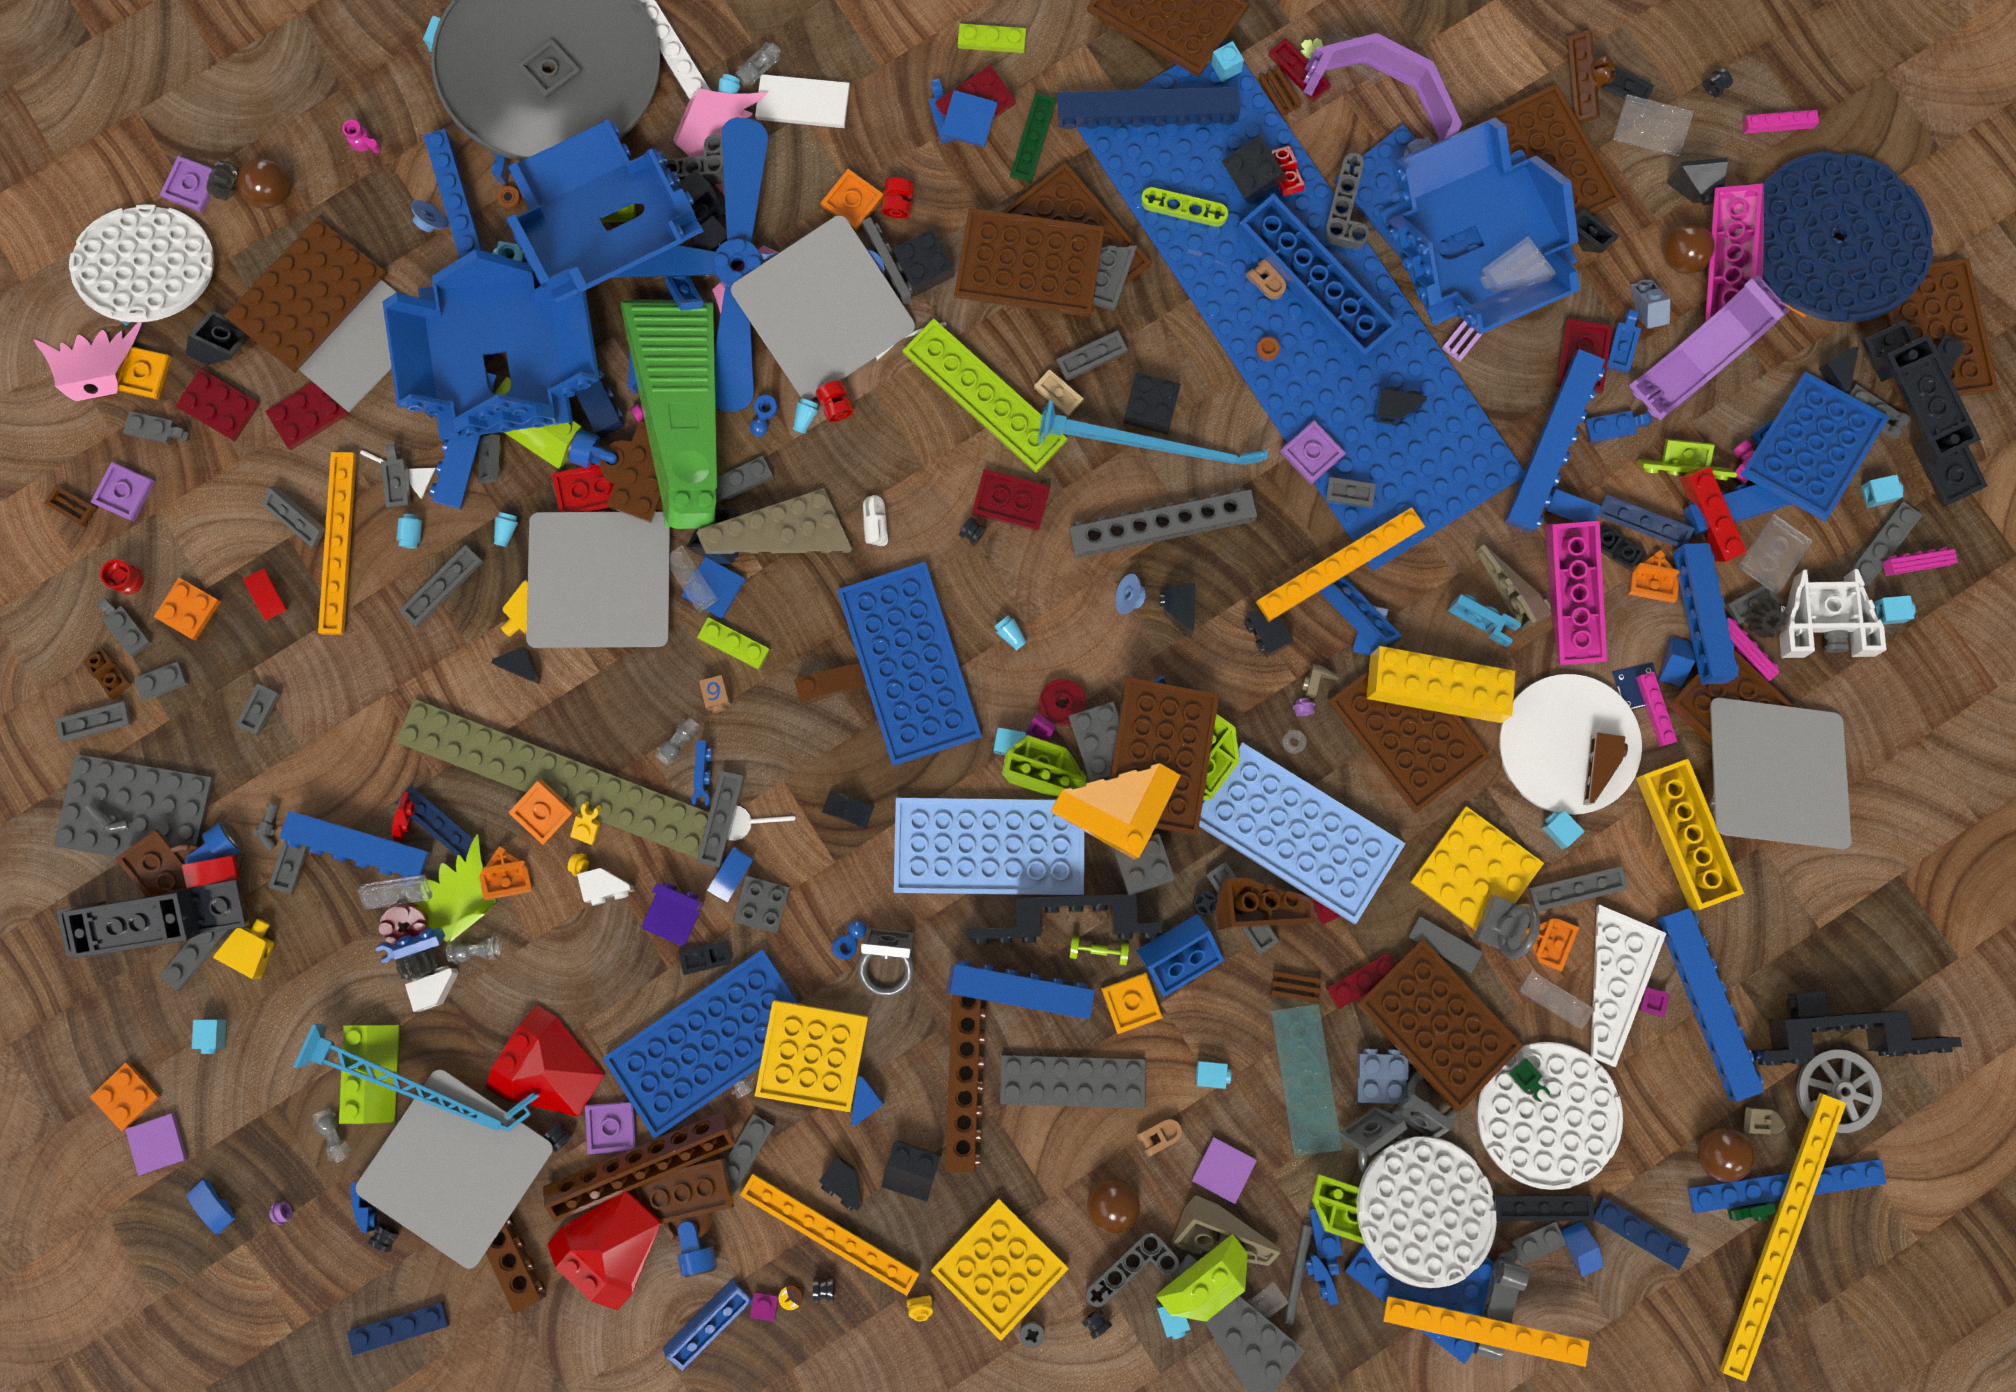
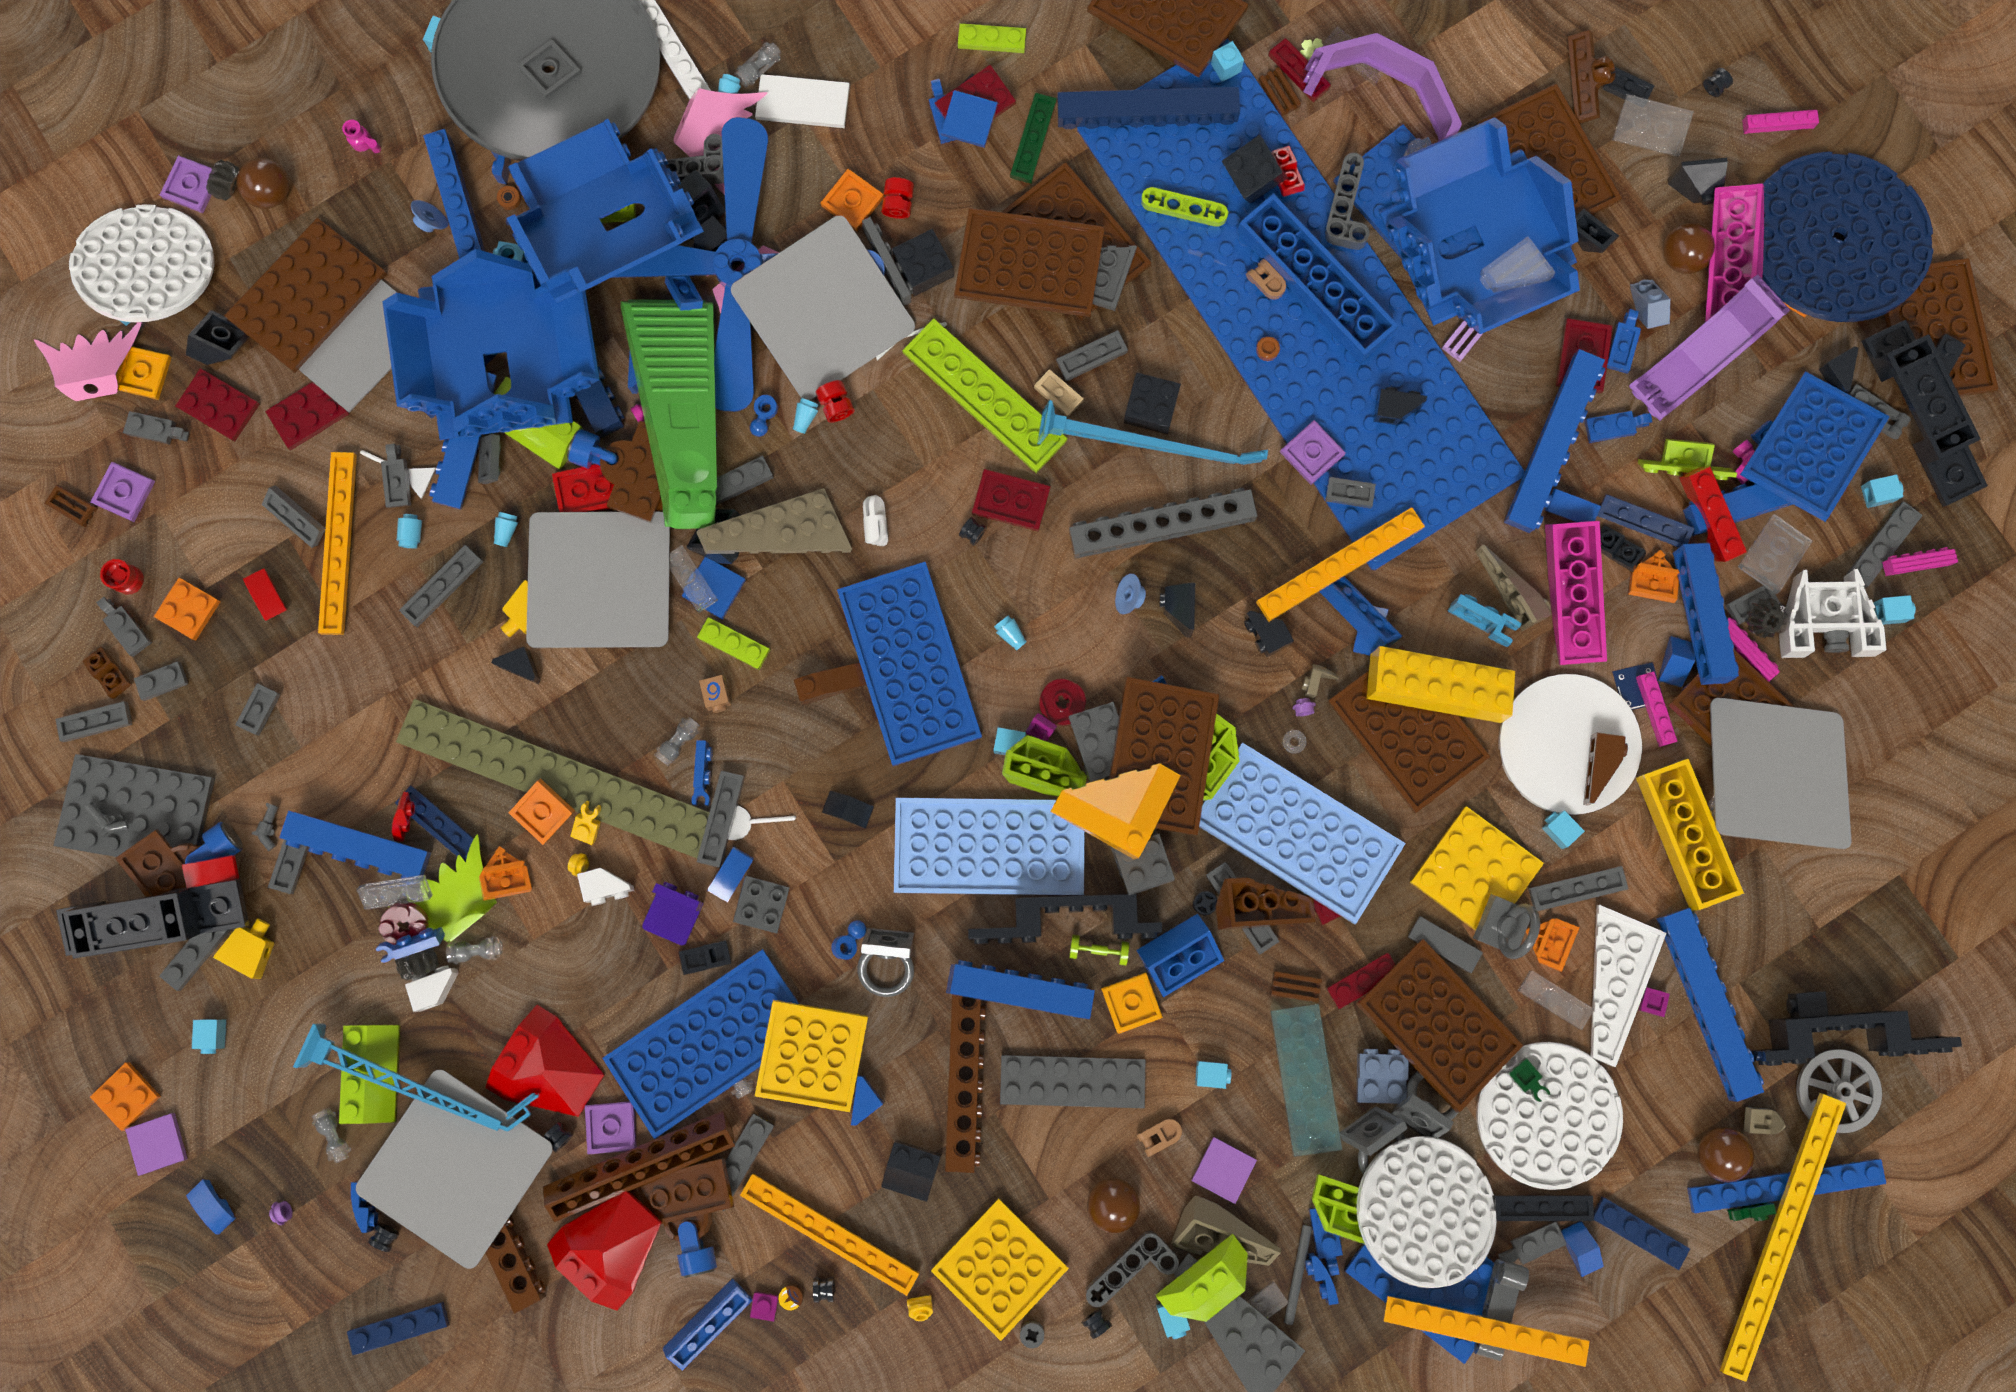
black slope [819,1156,862,1211] -> none

